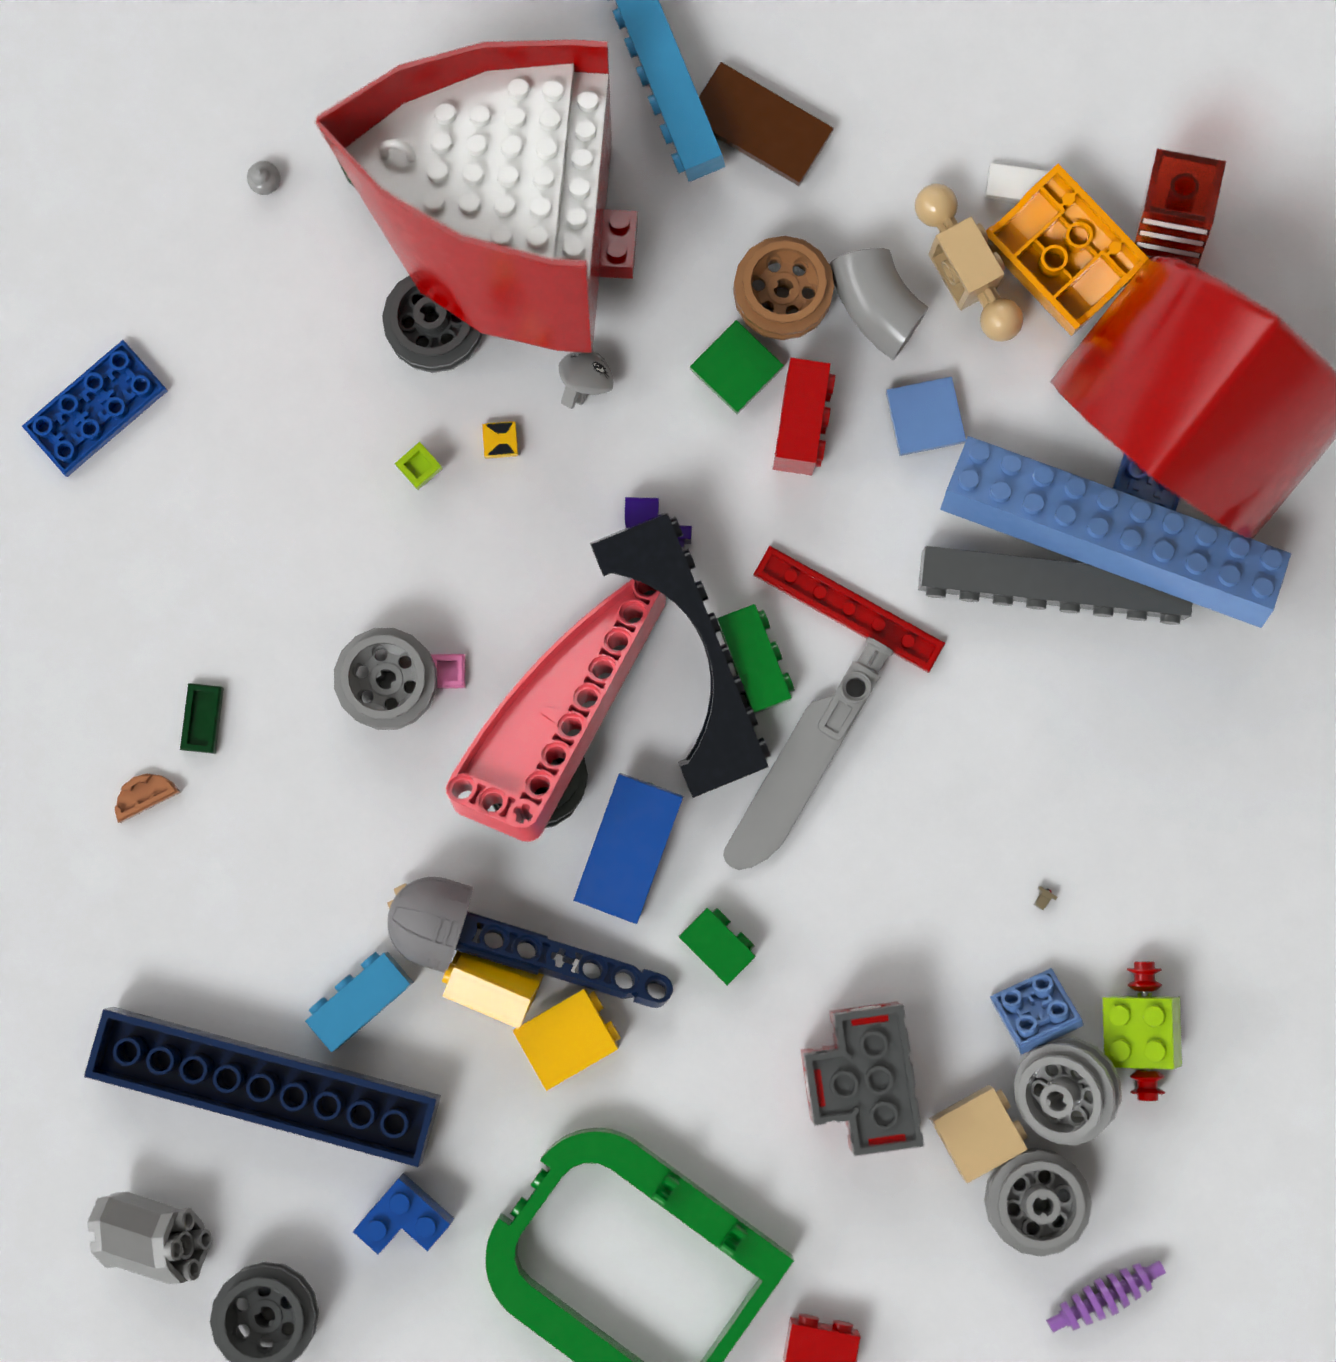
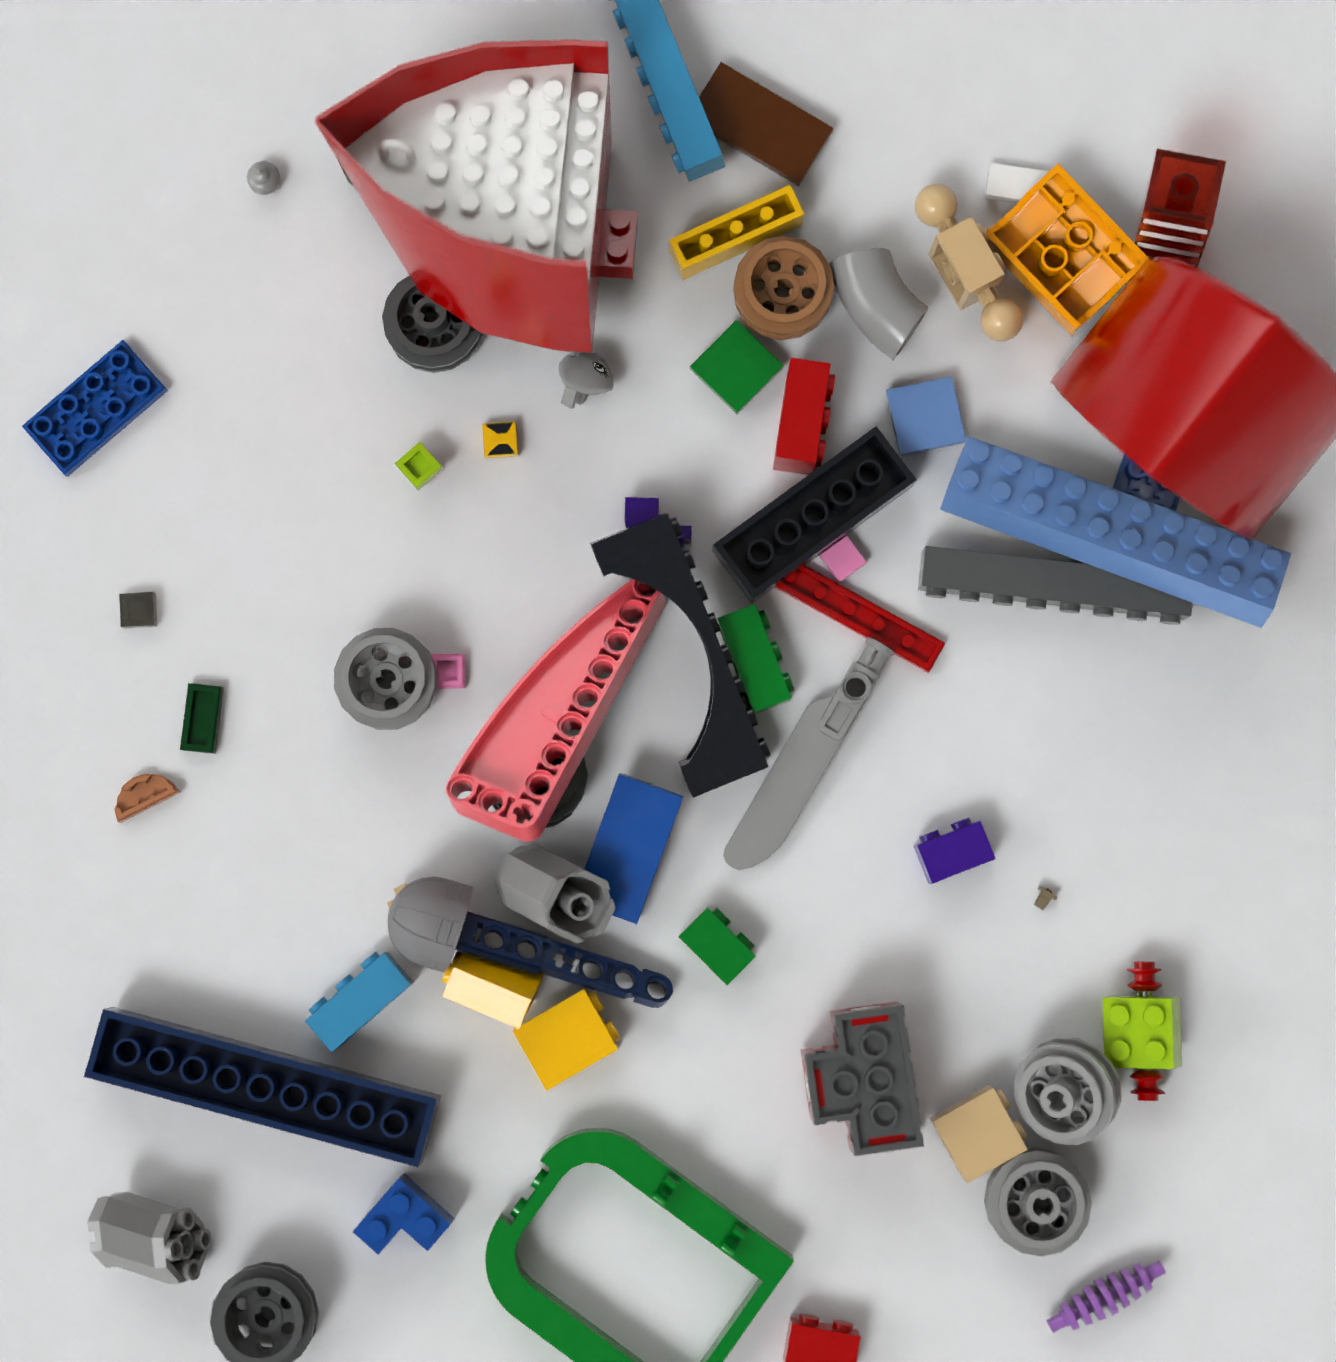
medium blue tile [990,968,1084,1055] -> none
none -> clear smoke tile [119,592,157,629]
none -> light grey brick [495,843,616,944]
none -> yellow brick [669,185,804,280]
none -> black brick [712,426,917,604]
none -> bright pink tile [819,536,867,583]
none -> dark purple brick [914,817,996,884]

